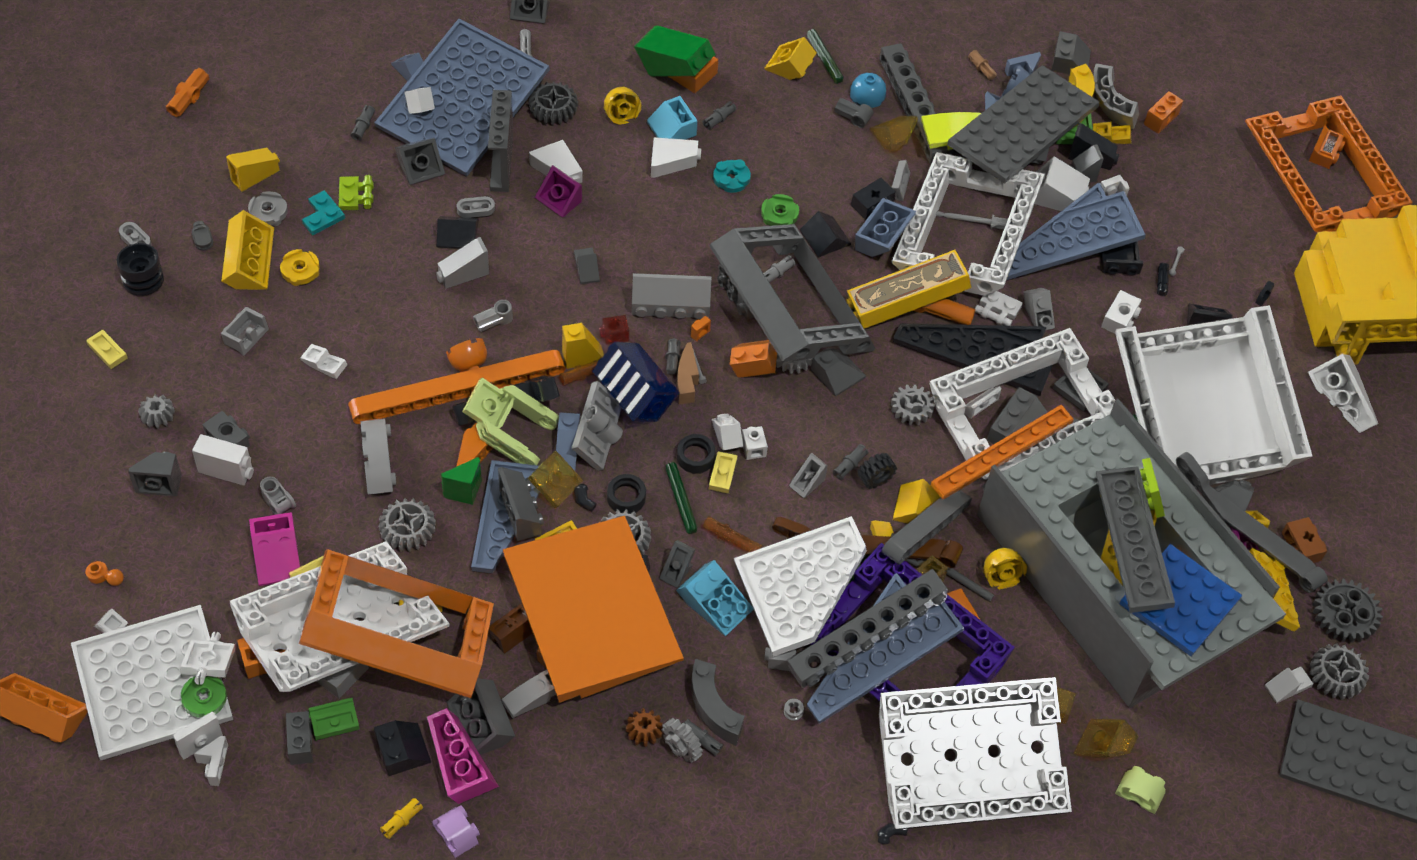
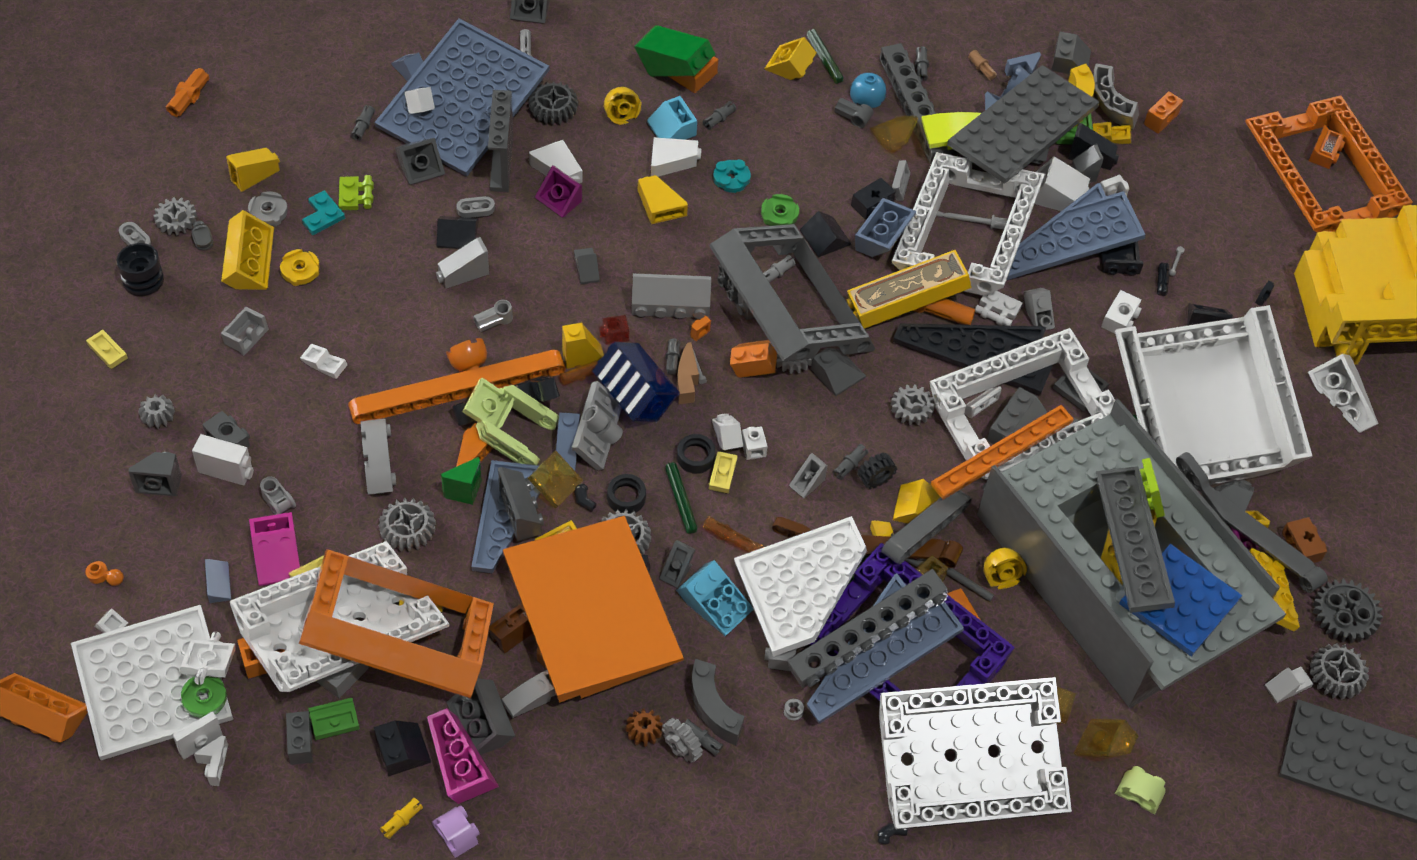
none -> light grey gear [154,197,197,235]
none -> sand blue slope [205,559,231,603]
none -> yellow slope [638,175,688,224]
none -> dark grey pin [915,46,929,81]

